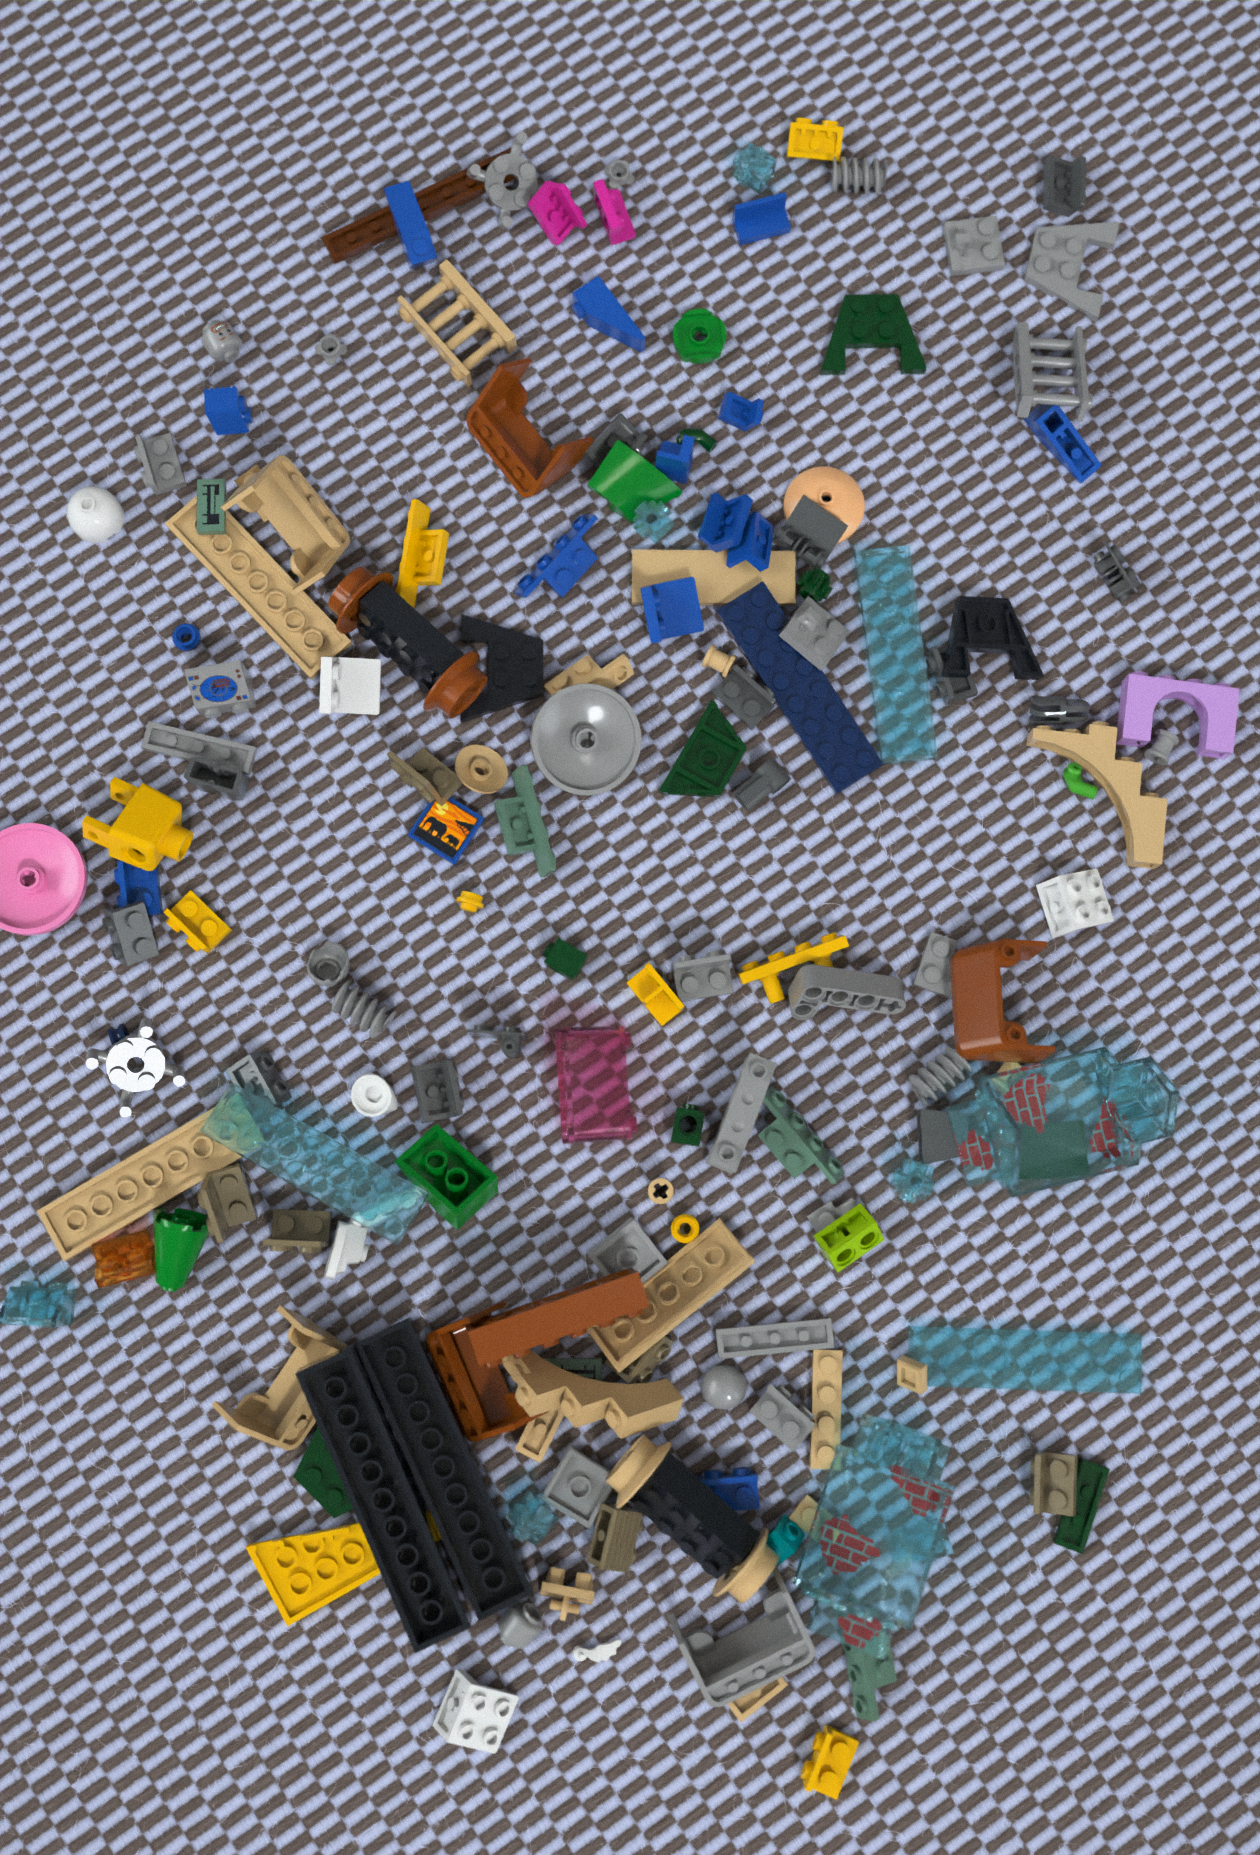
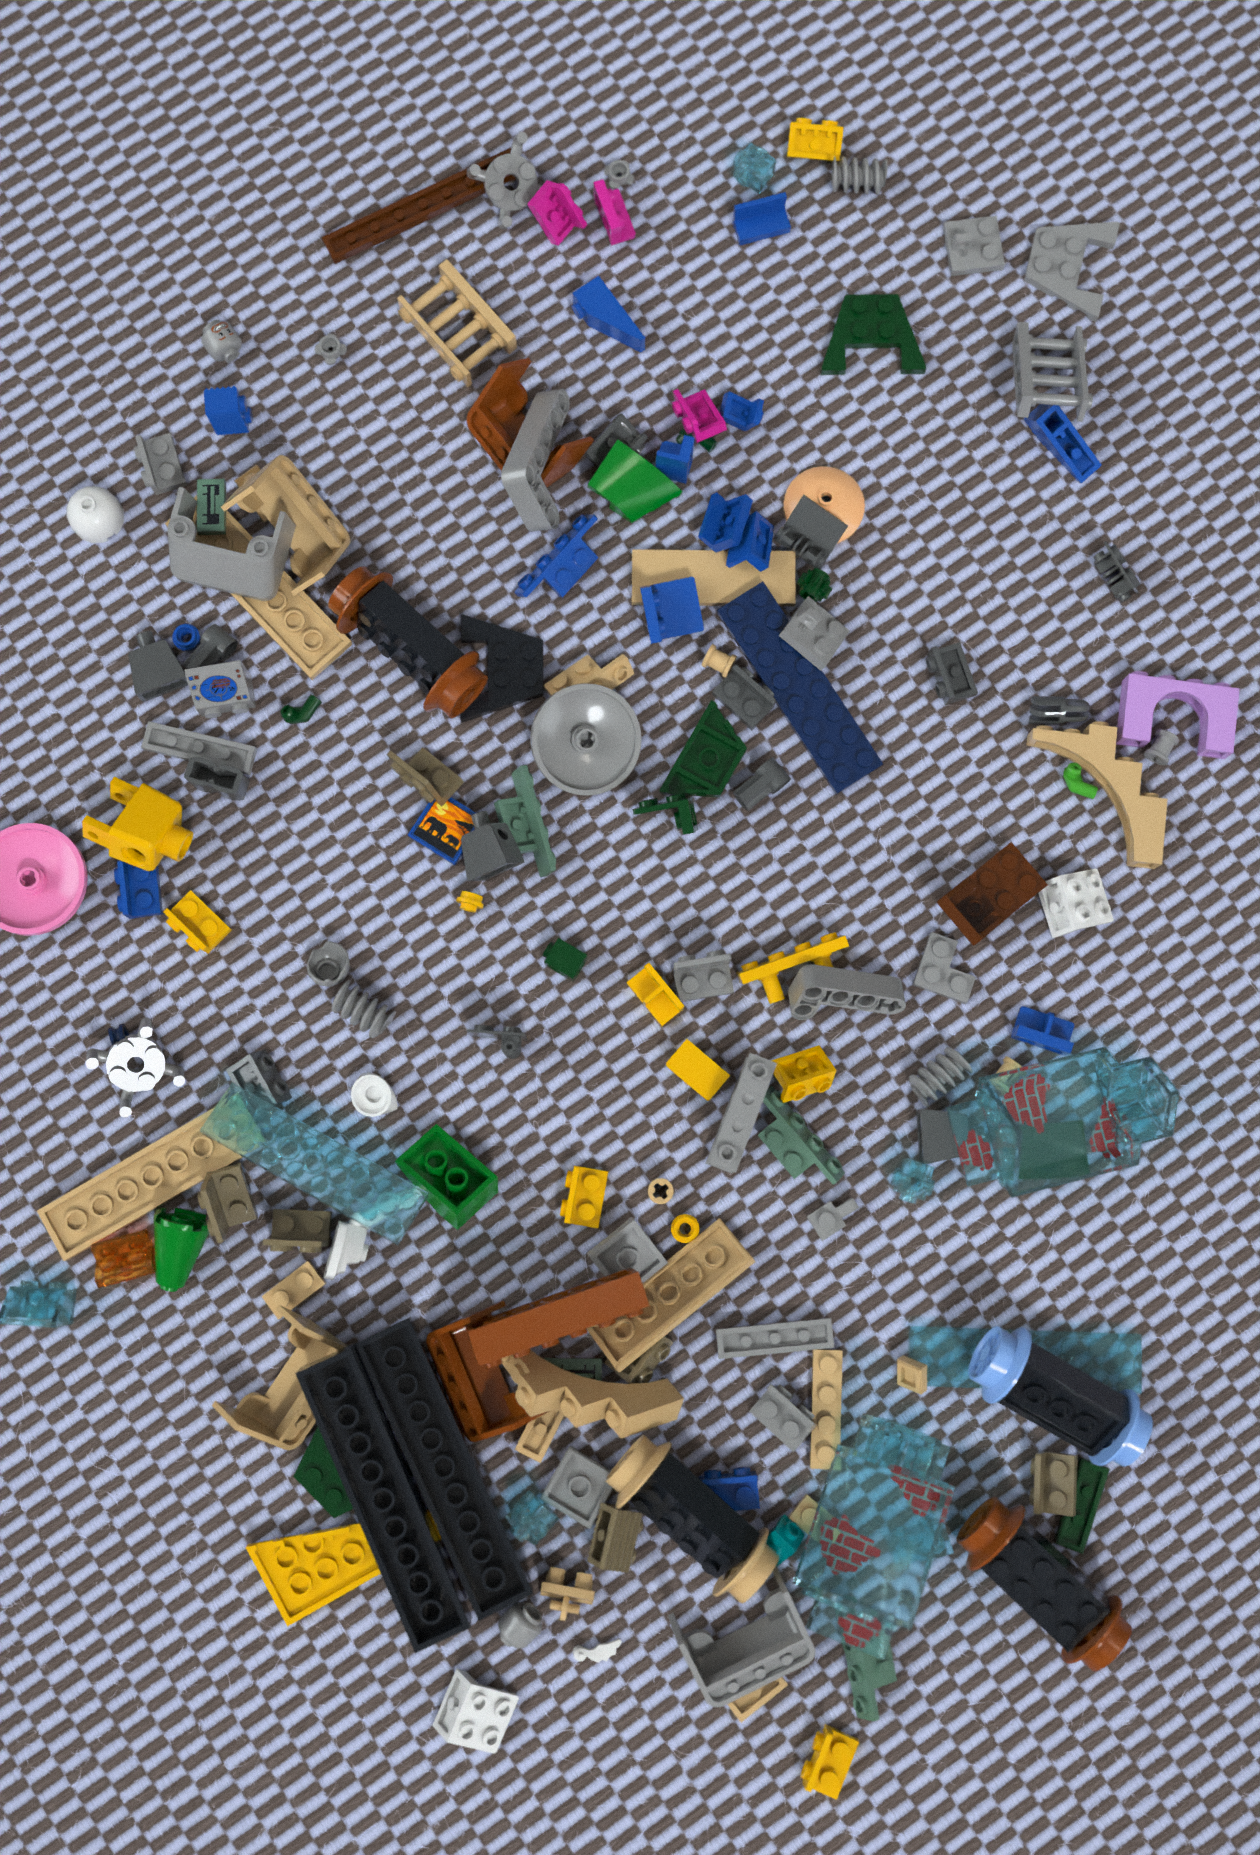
bracket [102,901,159,966] -> none
white bracket [319,656,381,715] -> none
blue slope [383,180,437,270] -> none
yellow bracket [395,499,449,608] -> none
dark grey bracket [411,1058,464,1123] -> none
tan dish [455,745,508,794] -> none
clear pink windscreen [555,1026,637,1145] -> none
clear light blue brick [633,500,676,544] -> none
dark green brick [670,1103,705,1147] -> none
green plate [673,309,726,364] -> none
light grey hair [700,1365,748,1410] -> none
lime brick [814,1203,885,1273] -> none
clear light blue plate [854,545,938,765] -> none
black wing [942,596,1044,680] -> none
dark orange windscreen [950,939,1055,1064] -> none
dark grey bracket [1043,155,1087,217] -> none
none -> dark grey torso [128,631,188,702]
none -> light grey windscreen [168,487,296,601]
none -> dark grey piece [182,624,238,669]
none -> tan plate [261,1260,327,1320]
none -> dark green arm [280,694,322,724]
none -> dark grey torso [461,811,525,881]
none -> light grey beam [501,389,570,532]
none -> yellow bracket [560,1165,608,1228]
none -> dark green bracket [632,793,698,835]
none -> yellow panel [666,1039,731,1101]
none -> dark pink bracket [672,389,727,443]
none -> yellow bracket [771,1045,837,1103]
none -> reddish brown bracket [937,842,1048,946]
none -> black brick [956,1497,1132,1671]
none -> brick [968,1326,1153,1467]
none -> blue panel [1010,1006,1074,1056]

